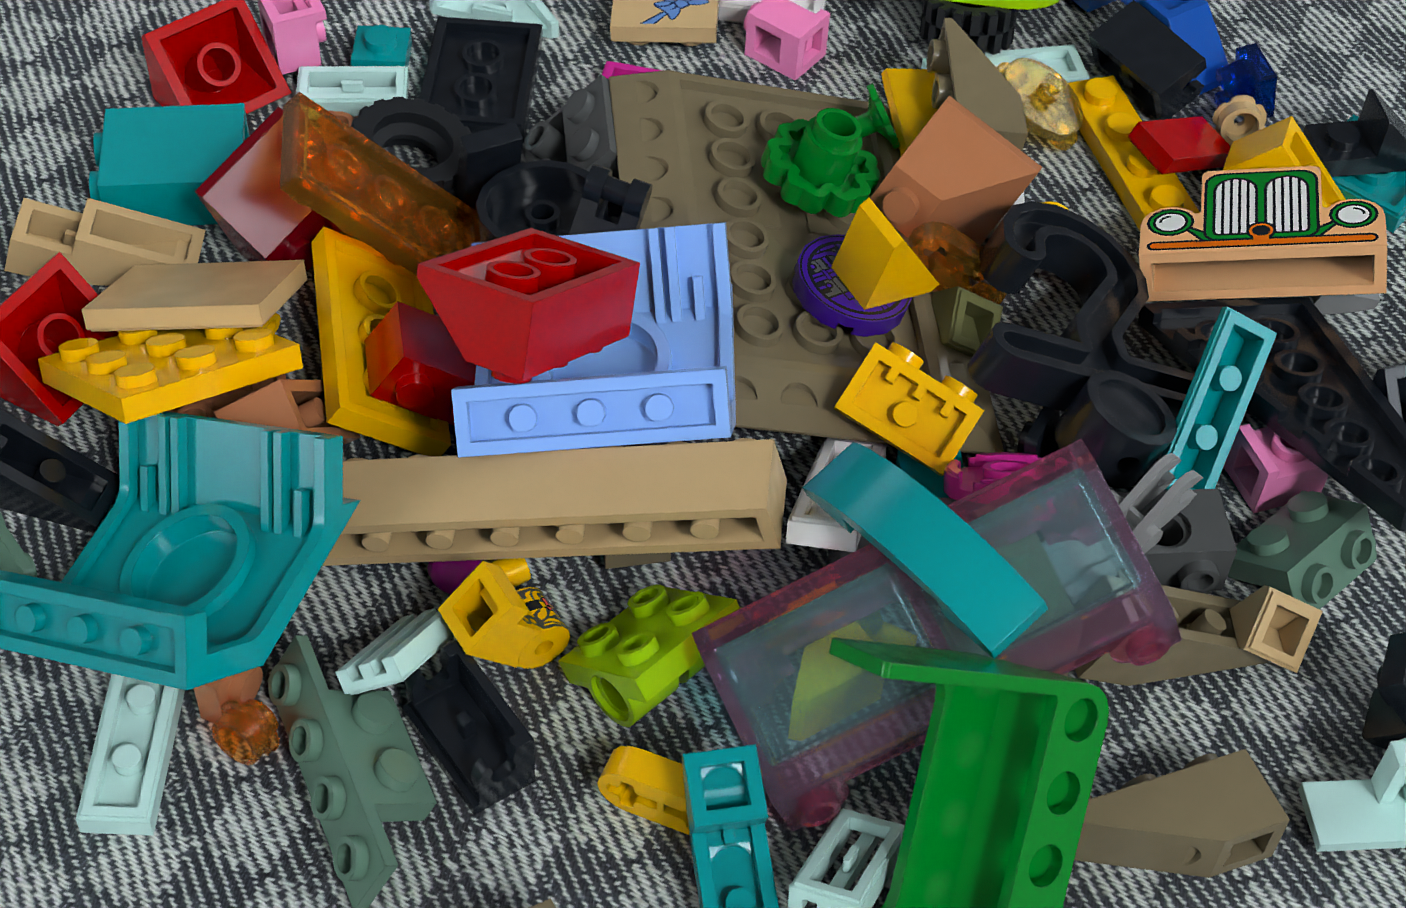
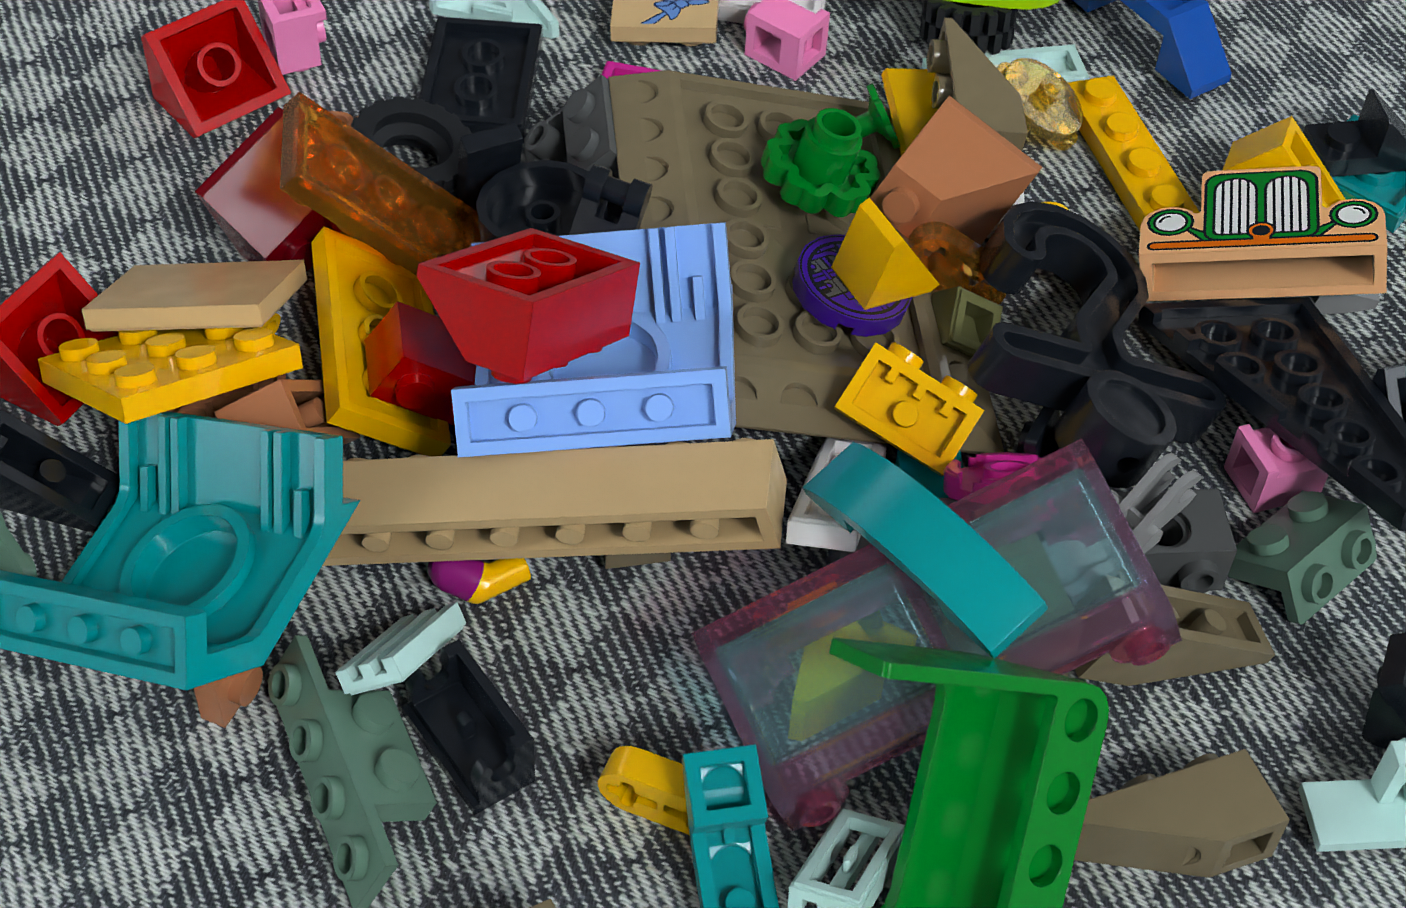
tan slope [4,198,206,286] -> none
light aqua tile [76,674,185,836] -> none
teal brick [89,103,249,225] -> none
clear orange plate [212,699,280,765] -> none
light aqua tile [295,66,409,117] -> none
teal plate [351,25,412,67] -> none
yellow leg [438,561,570,669] -> none
lime plate [558,584,747,727] -> none
black hinge [1089,0,1207,120] -> none
red tile [1128,116,1231,174] -> none
teal slope [1160,307,1277,490] -> none
tan plate [1212,95,1267,146] -> none
clear blue tile [1214,43,1277,118] -> none
tan slope [1229,585,1323,673] -> none

